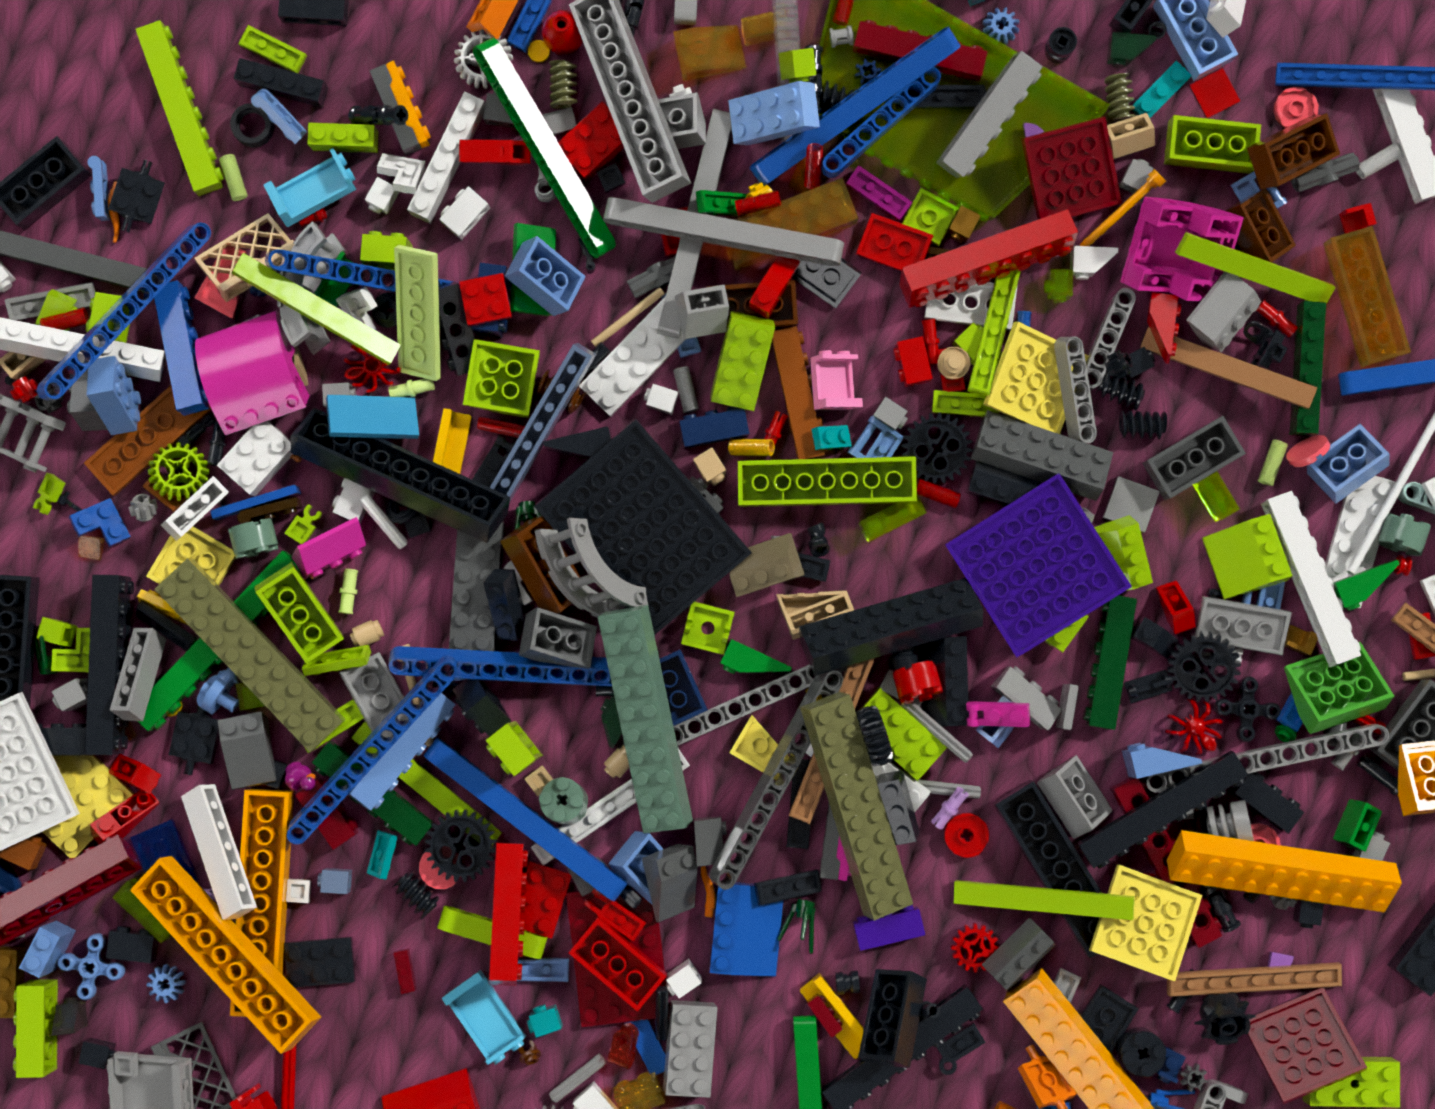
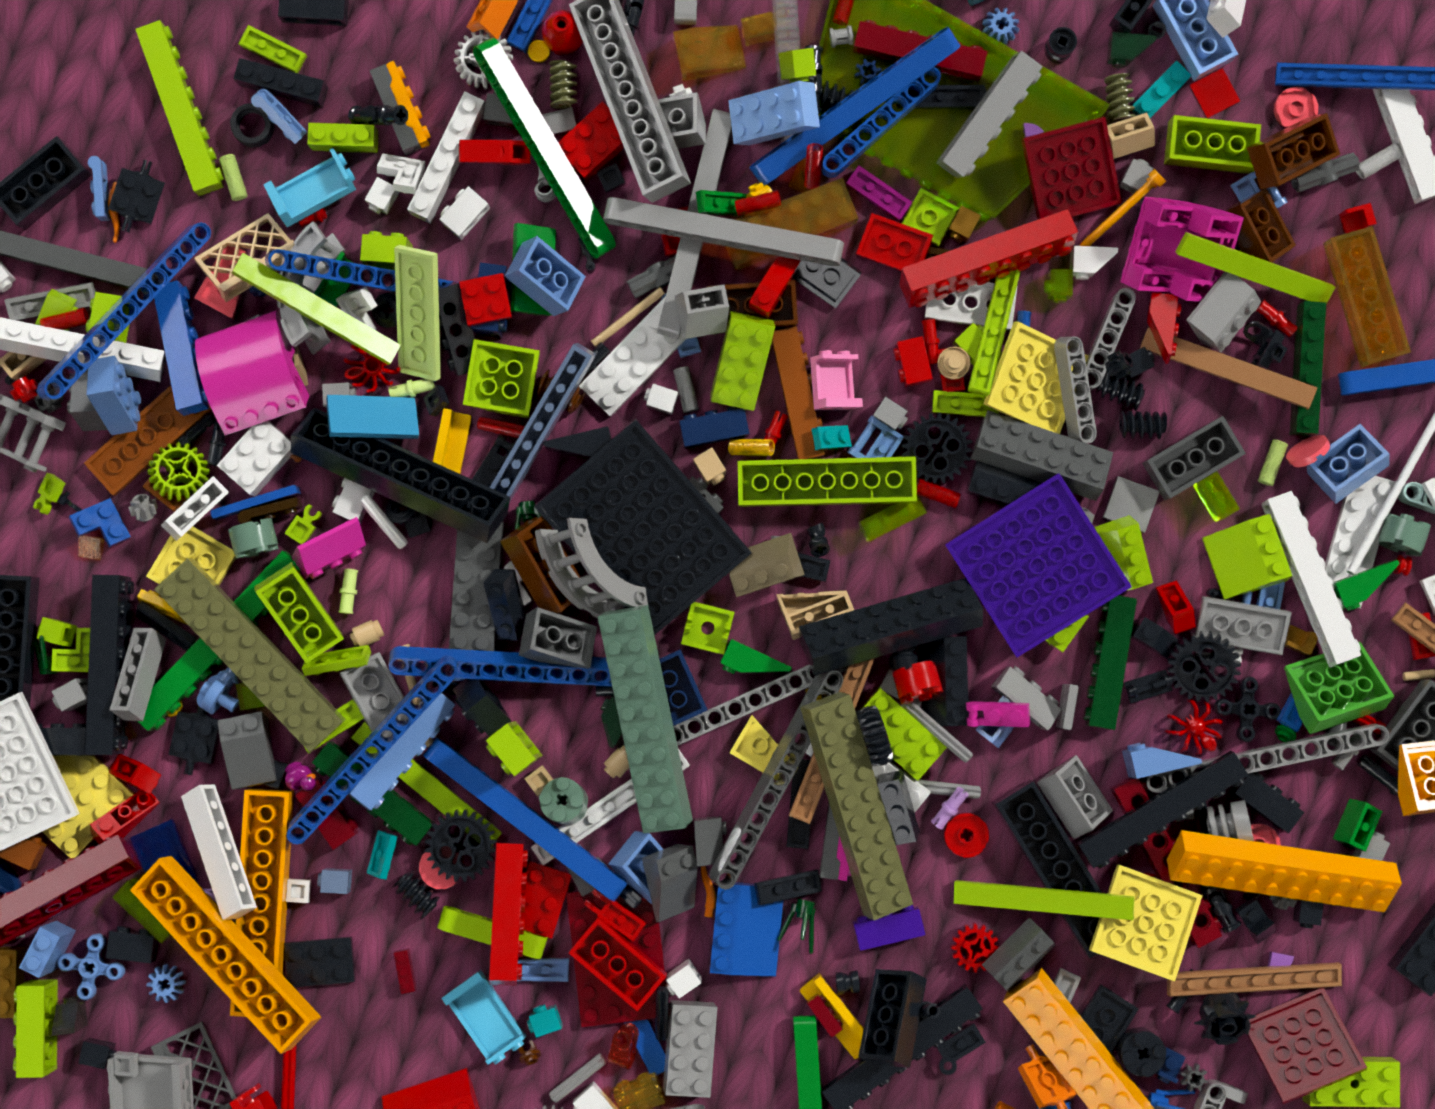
none -> black plate [423,385,450,417]
none -> black slope [1235,897,1276,944]

